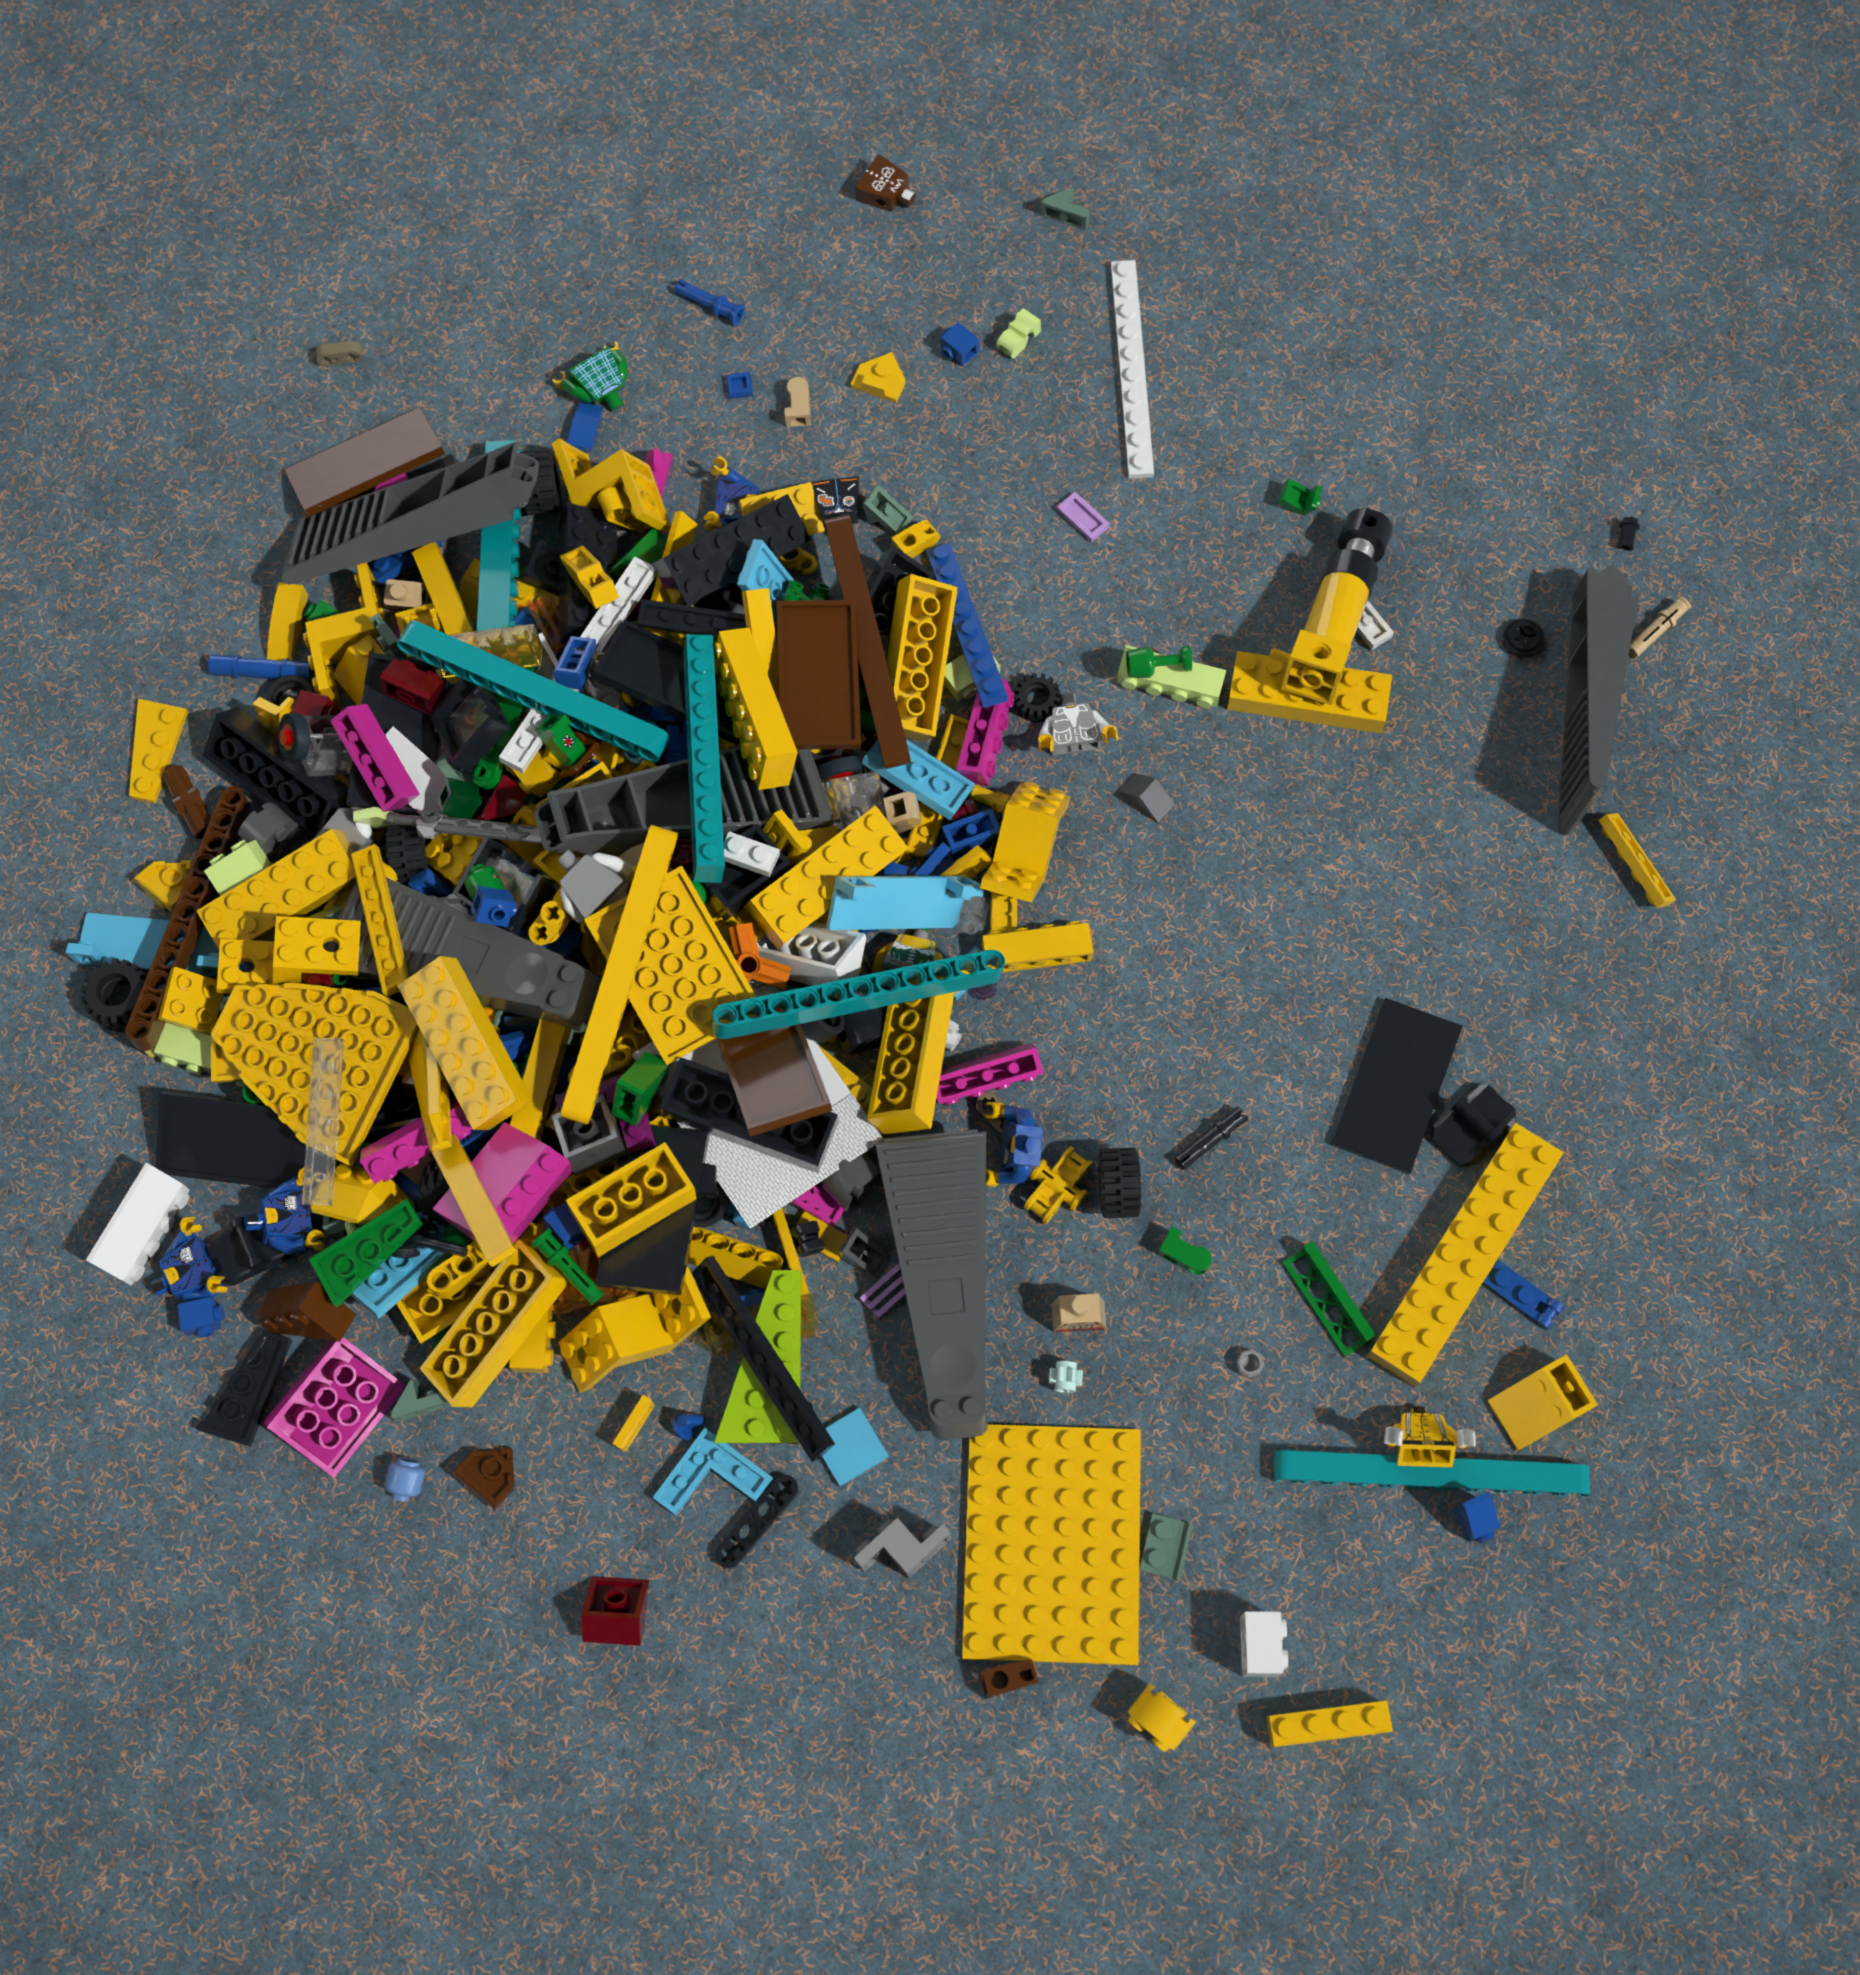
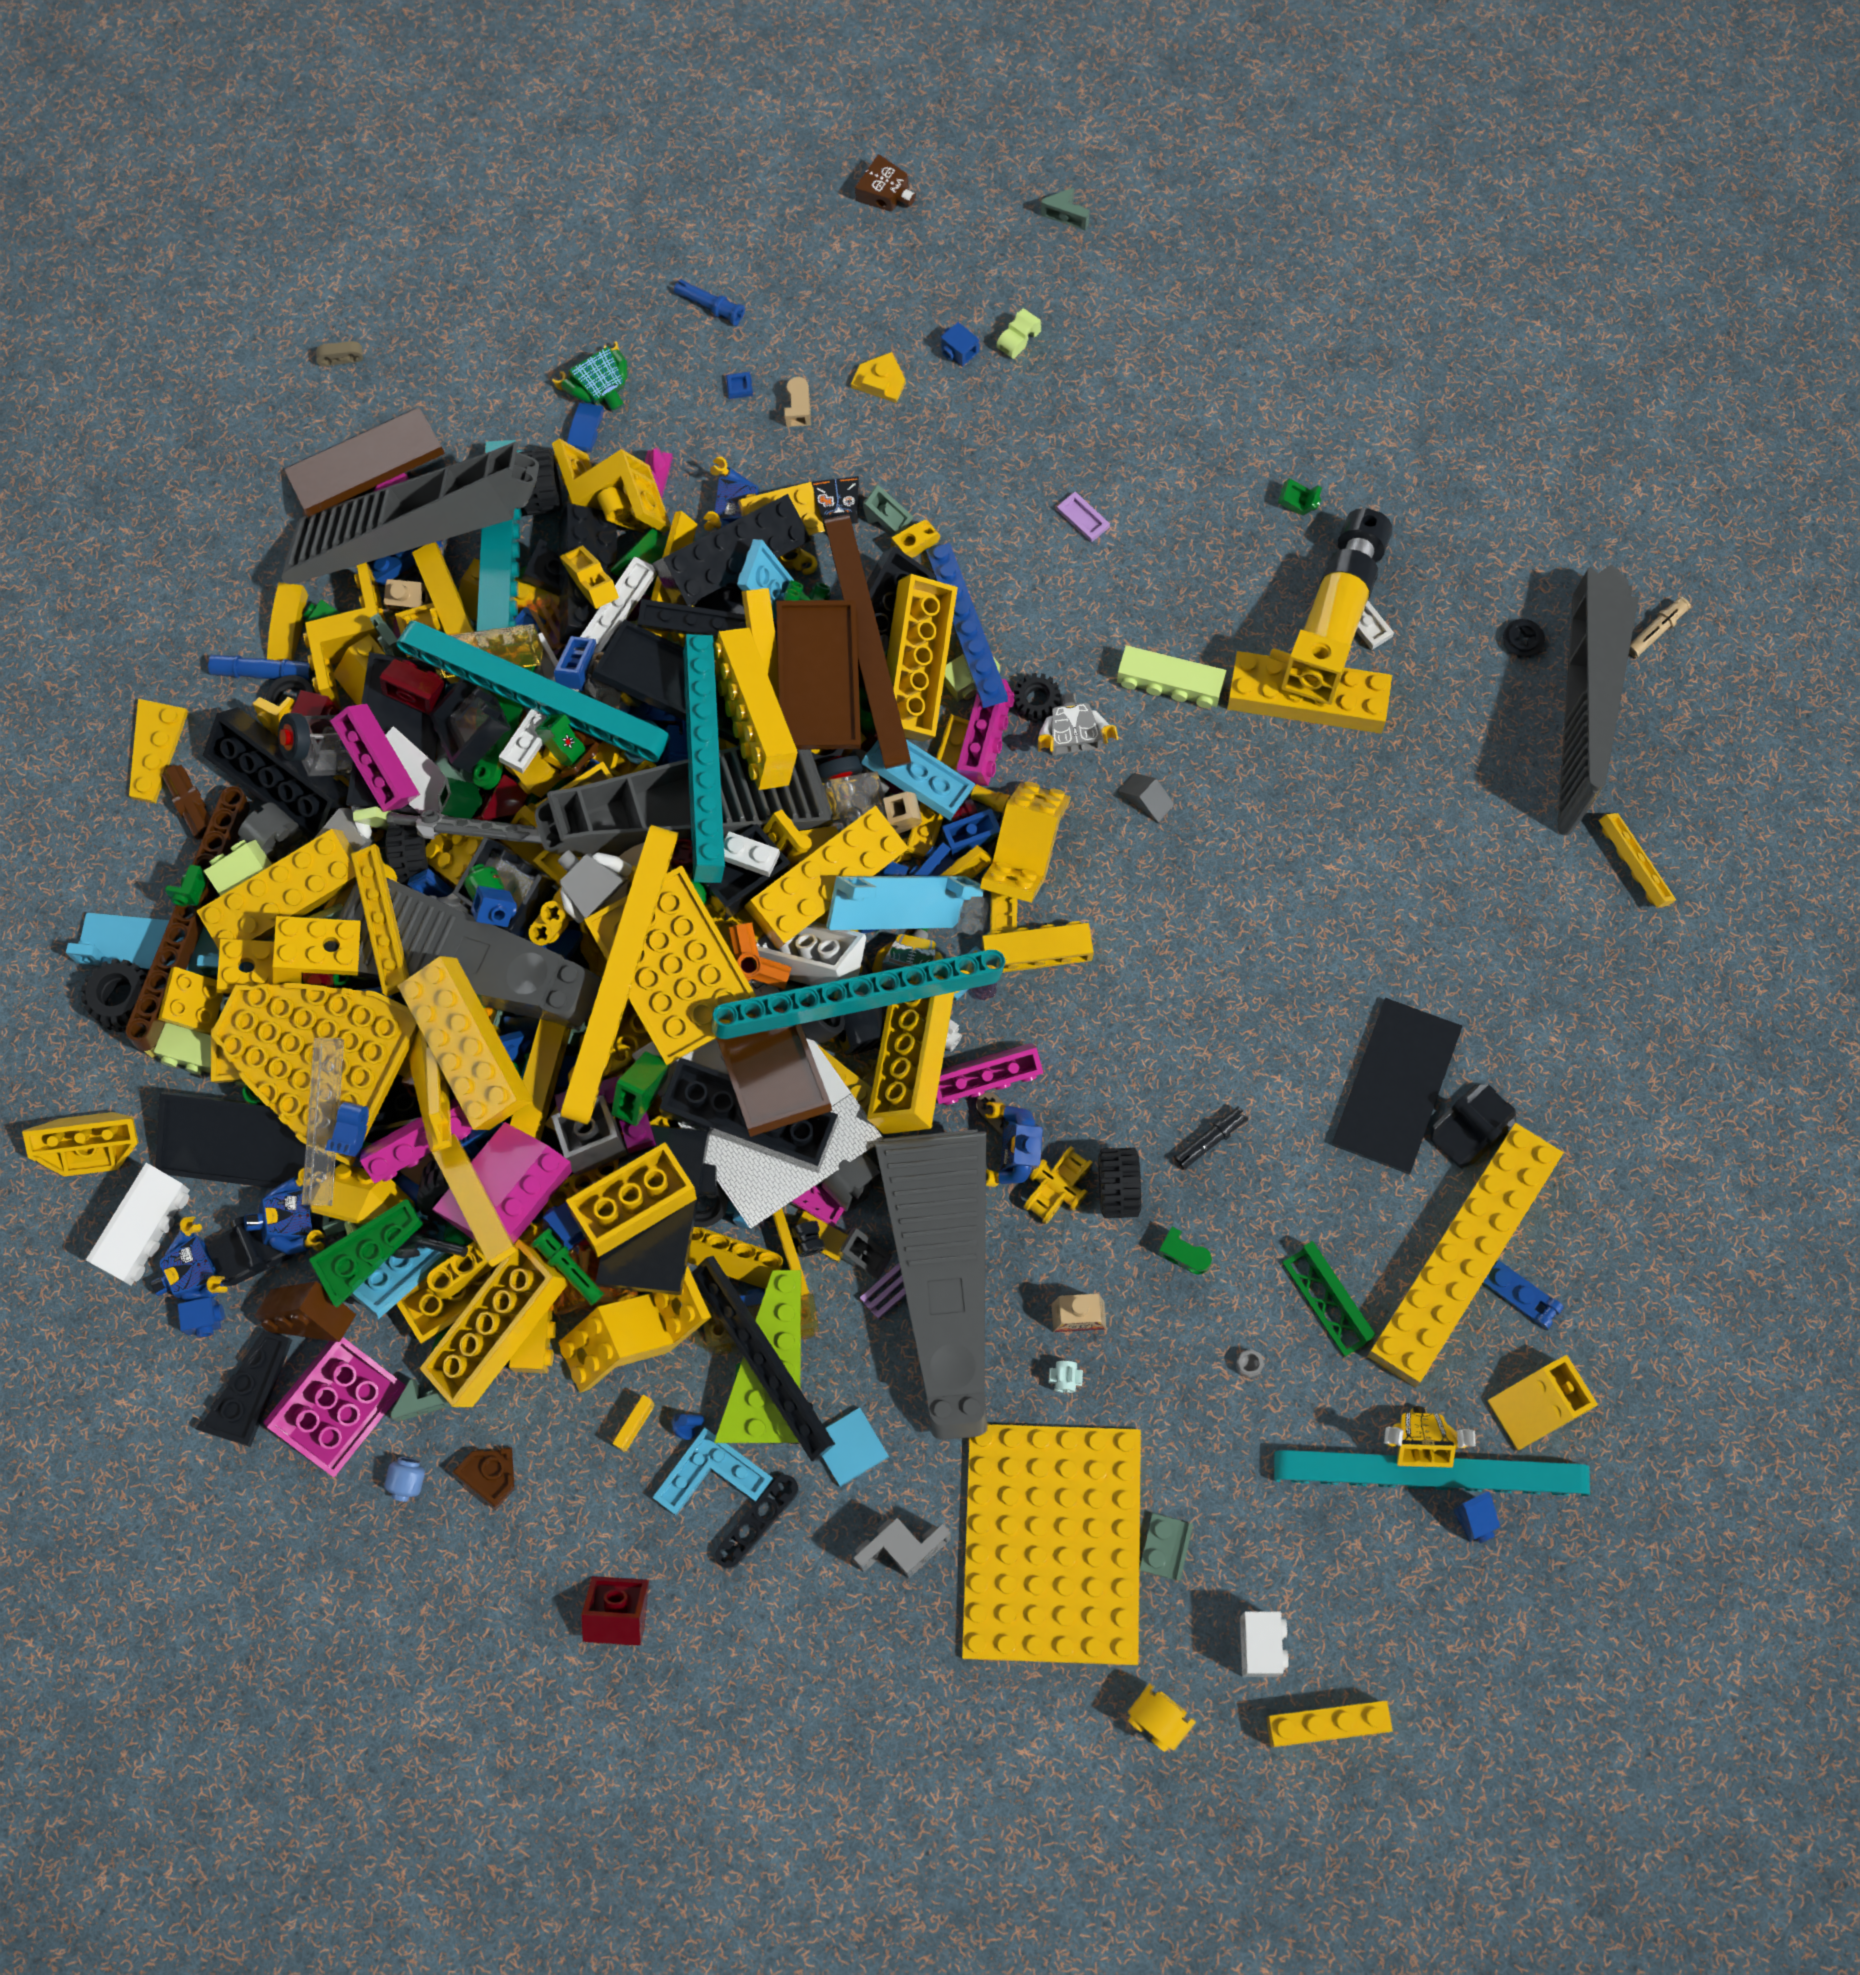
yellow plate [134,860,193,913] -> none
reddish brown leg [979,1659,1039,1700] -> none
white plate [1111,260,1154,478] -> none
green piece [1126,645,1192,678] -> none
black pin [1617,517,1640,551] -> none
none -> yellow wedge [22,1112,138,1177]
none -> green bracket [165,864,208,907]
none -> blue leg [325,1102,369,1158]

